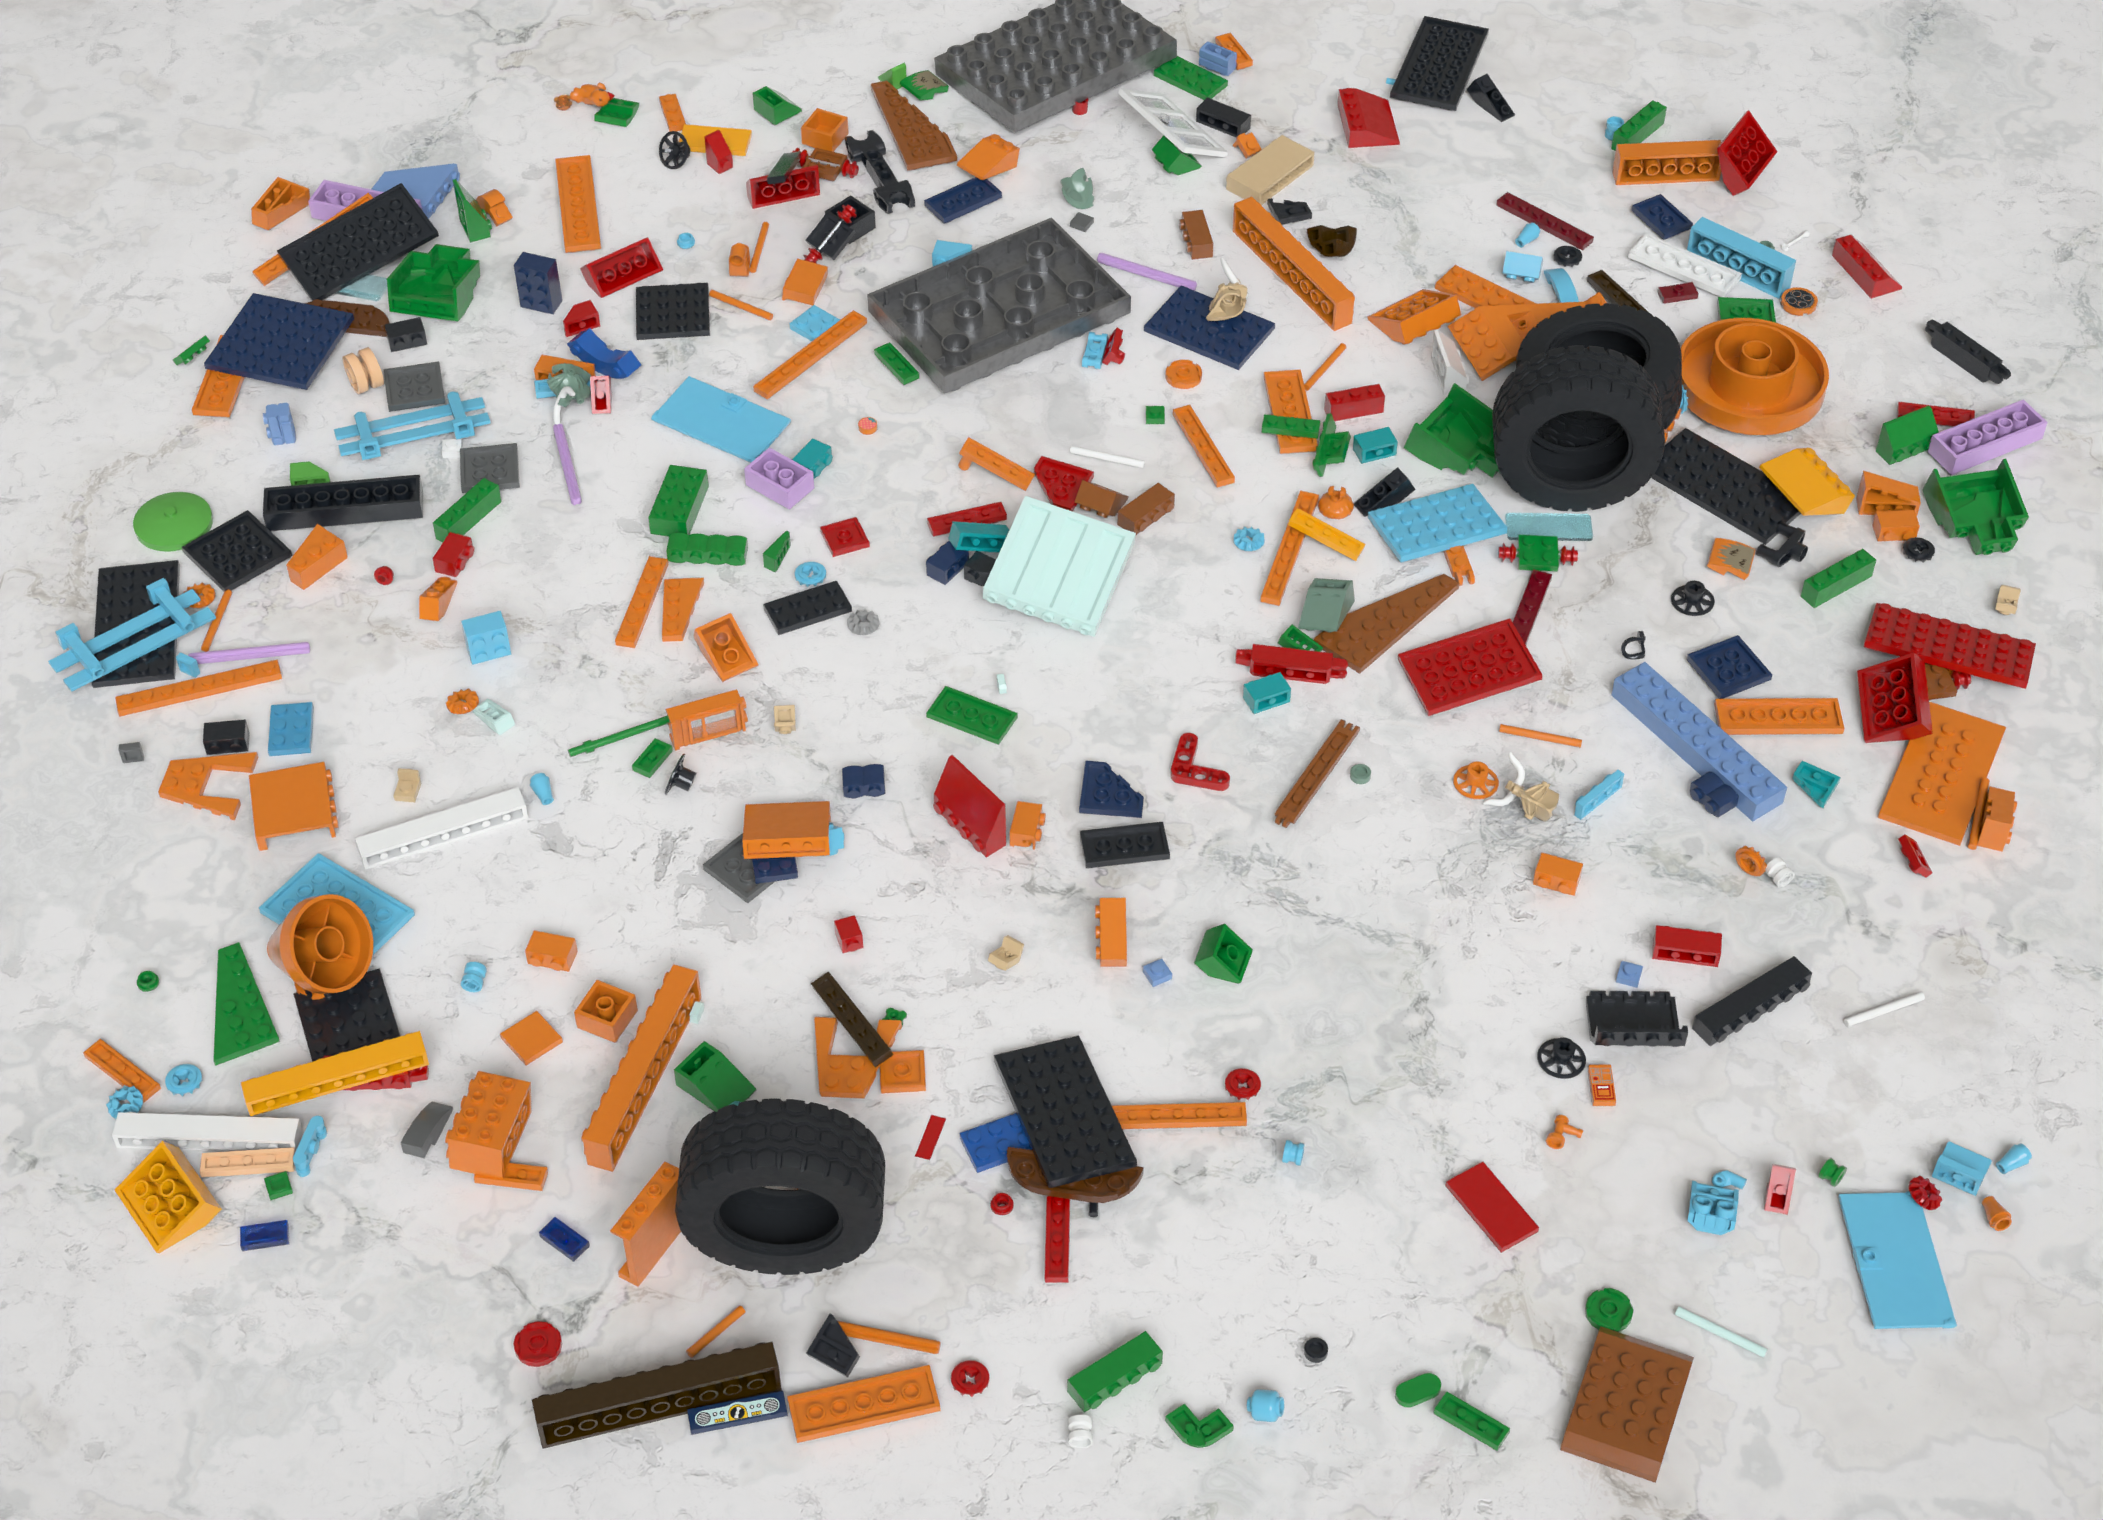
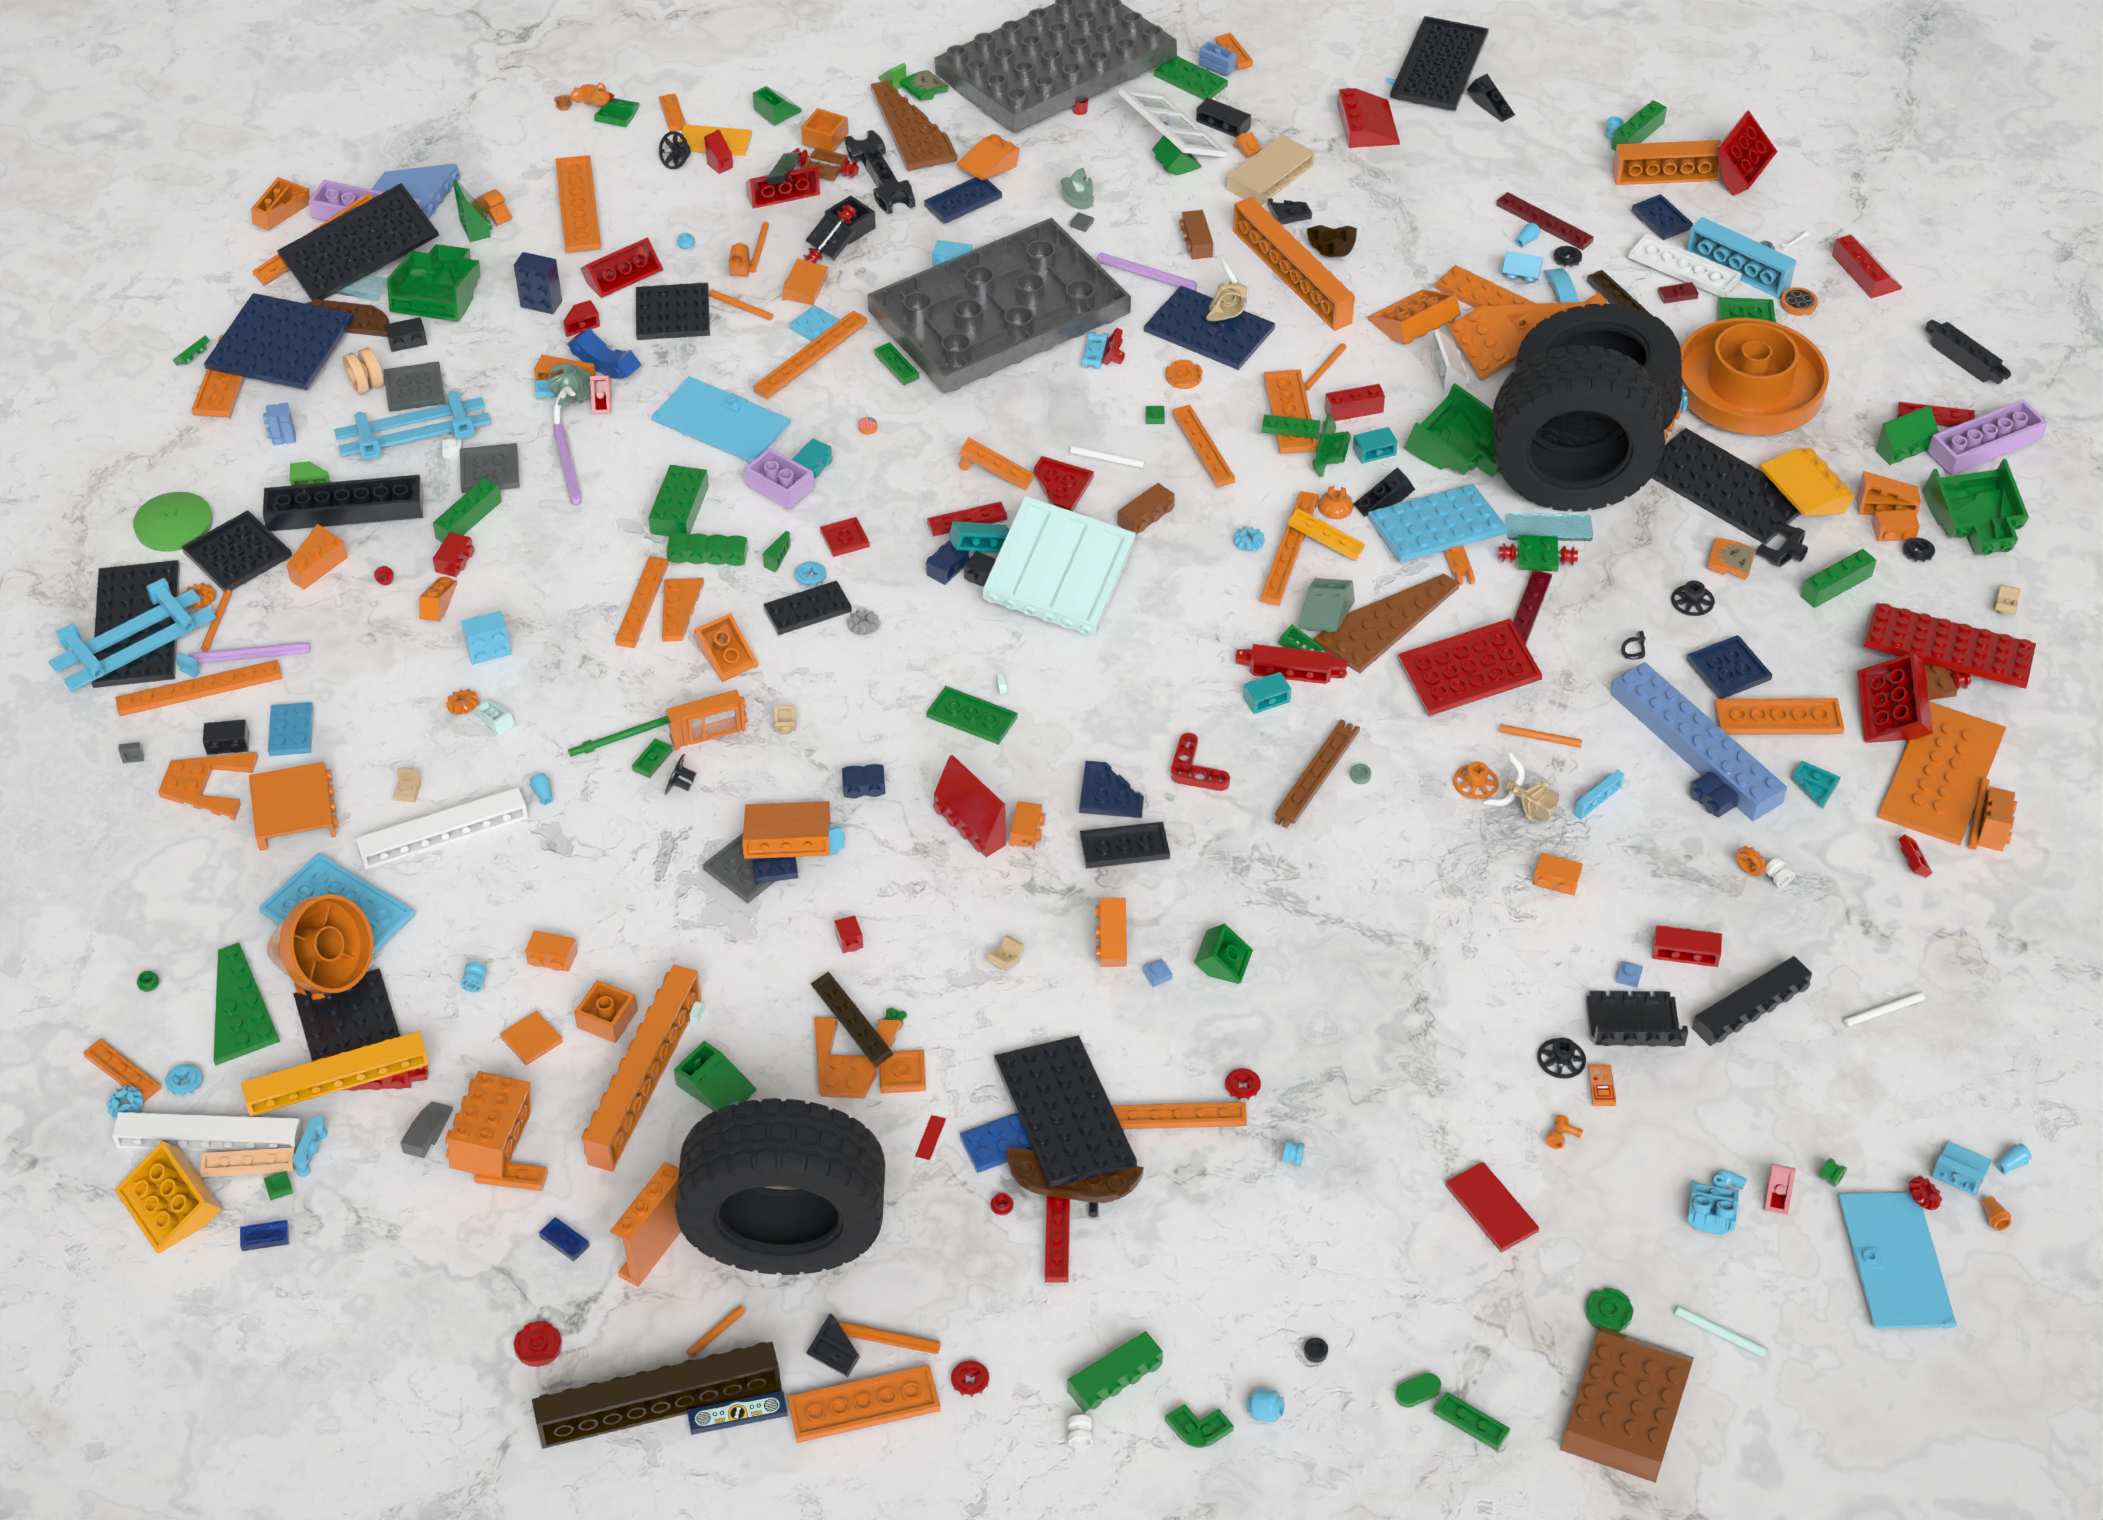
dark orange slope [1075,480,1129,518] -> none

